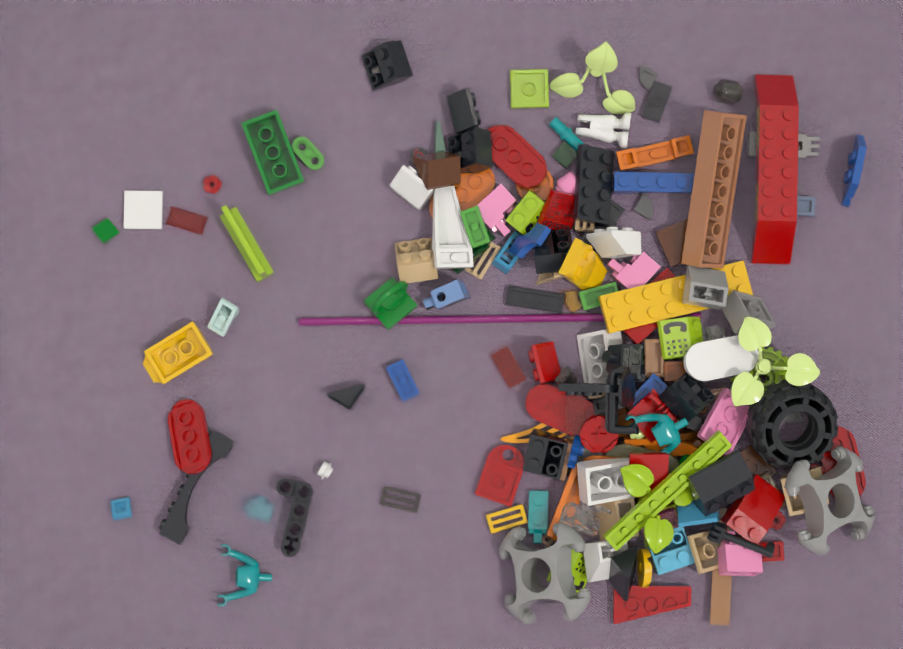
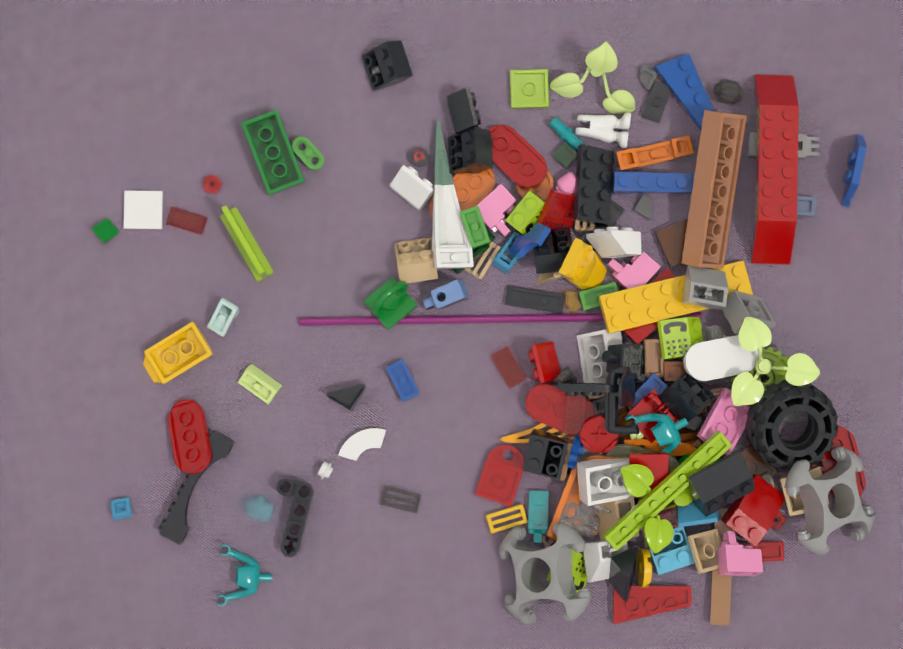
reddish brown slope [412,152,461,190] -> none
black hinge [707,522,775,558] -> none
none -> yellowish green slope [238,364,282,405]
none -> white tile [338,428,386,461]
none -> blue wing [653,53,714,131]

